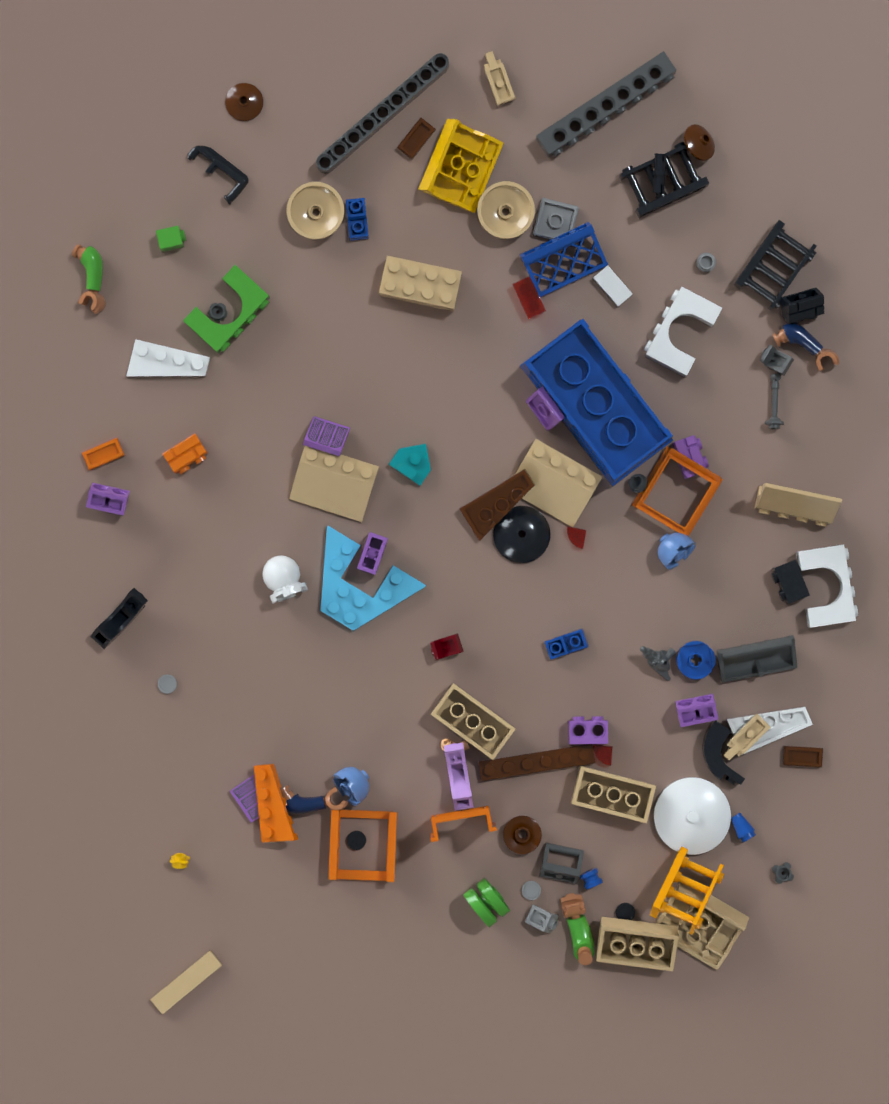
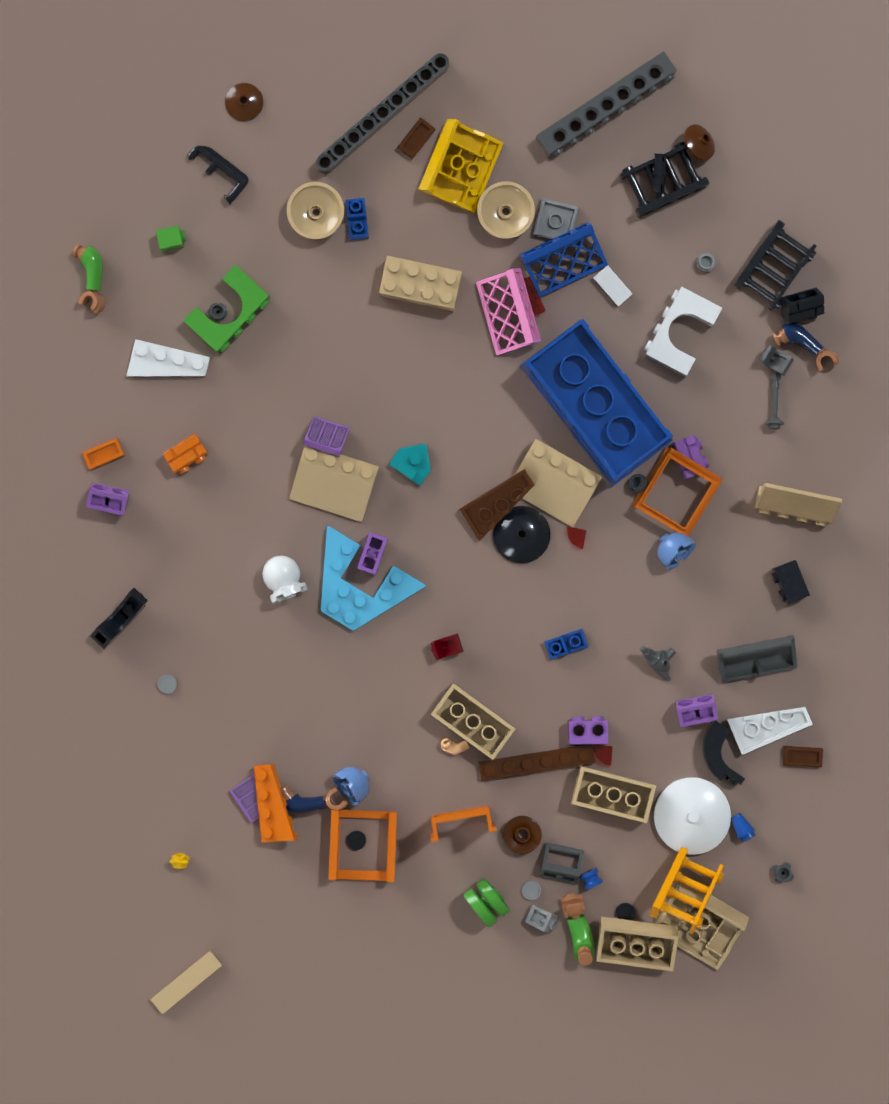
lavender arch [444,743,474,811] -> none
tan hinge [484,51,516,106] -> none
medium lavender tile [526,386,565,431] -> none
blue plate [676,641,716,679] -> none
tan hinge [723,713,771,760] -> none
white arch [796,545,858,628] -> none
none -> bright pink fence [476,268,541,355]

